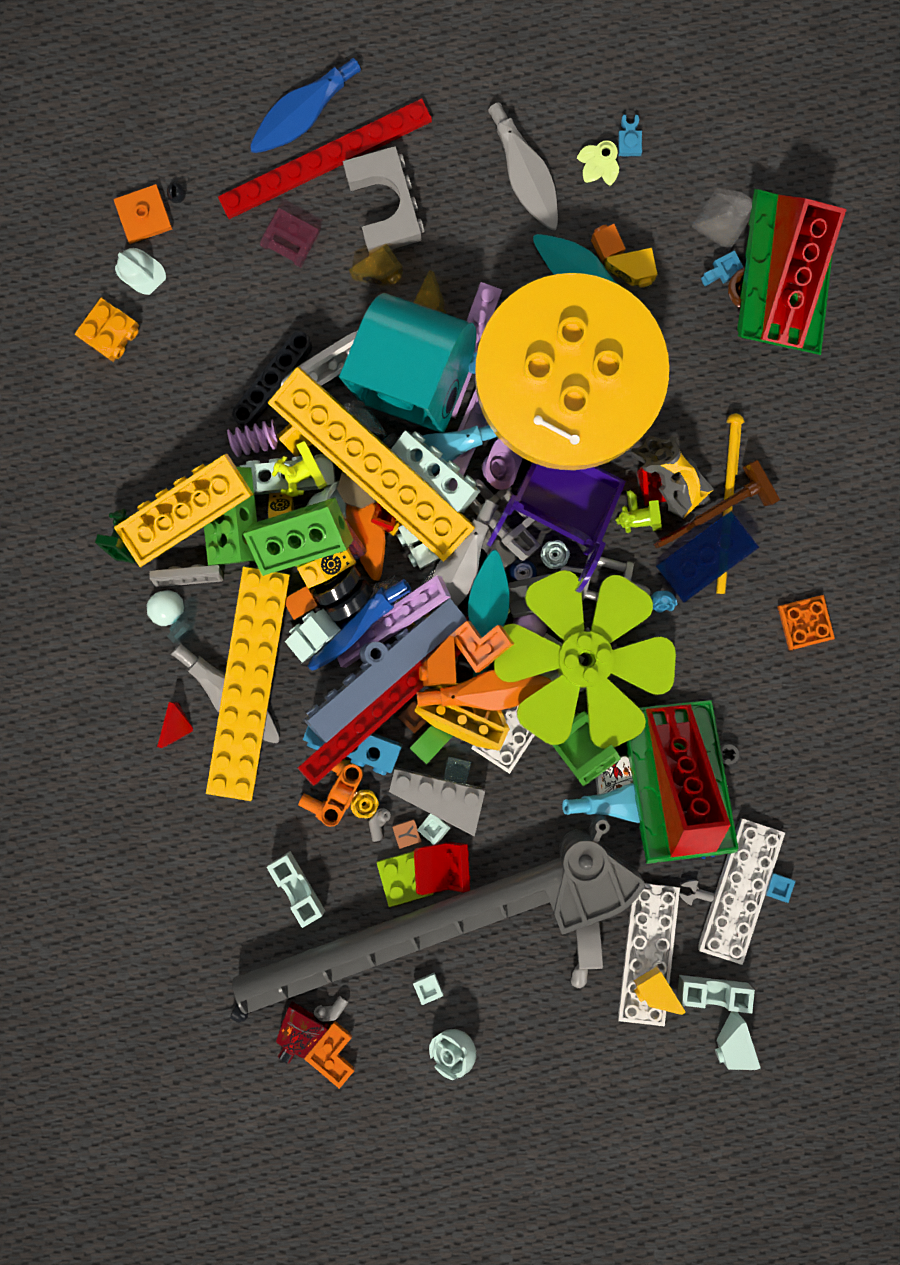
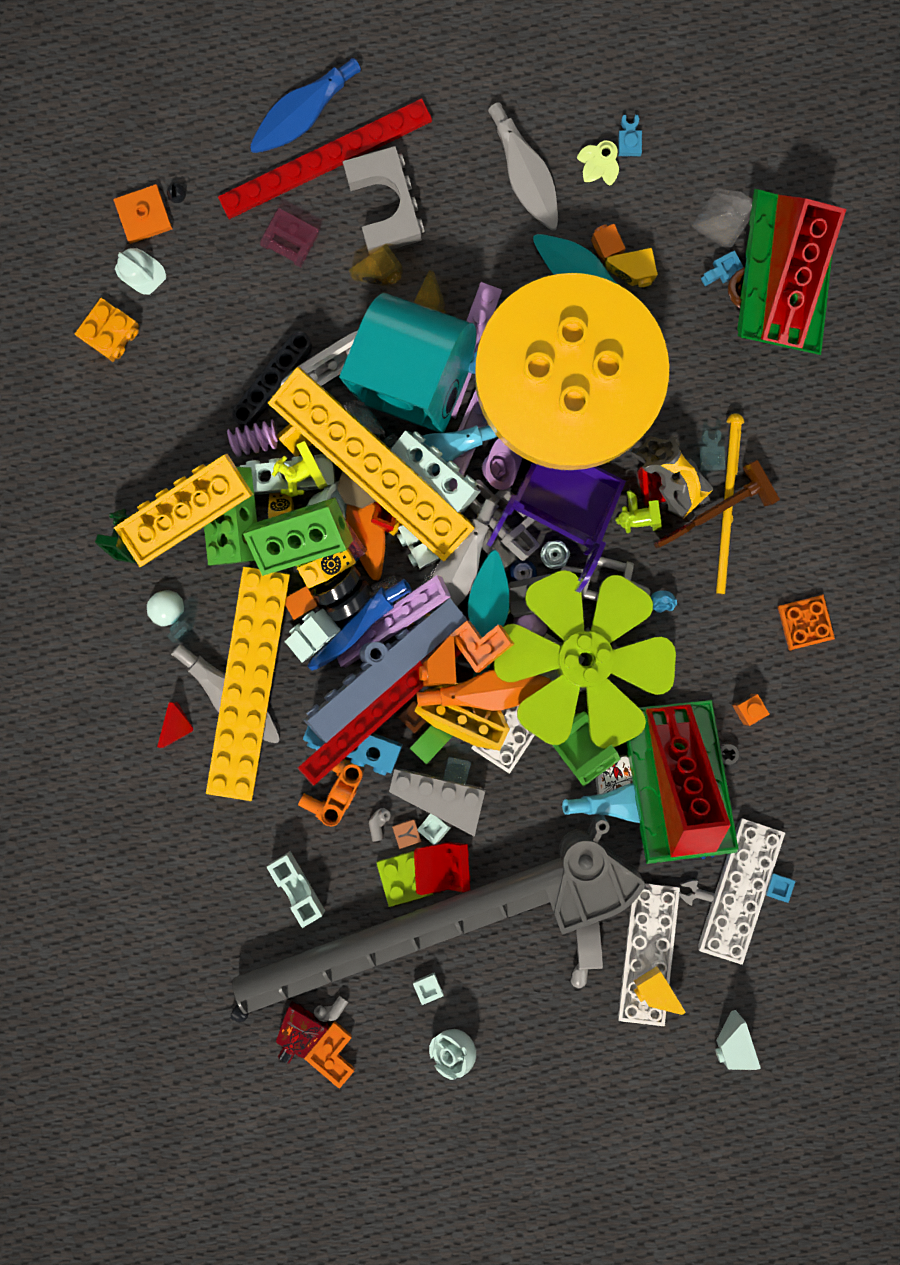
light grey plate [150,564,223,587] -> none
yellow plate [350,790,379,818] -> none
white hinge [533,415,580,445] -> none
clear blue tile [656,511,759,603] -> none
light aqua arch [677,975,755,1013] -> none
none -> clear light blue plate [700,430,725,471]
none -> orange brick [732,694,769,726]

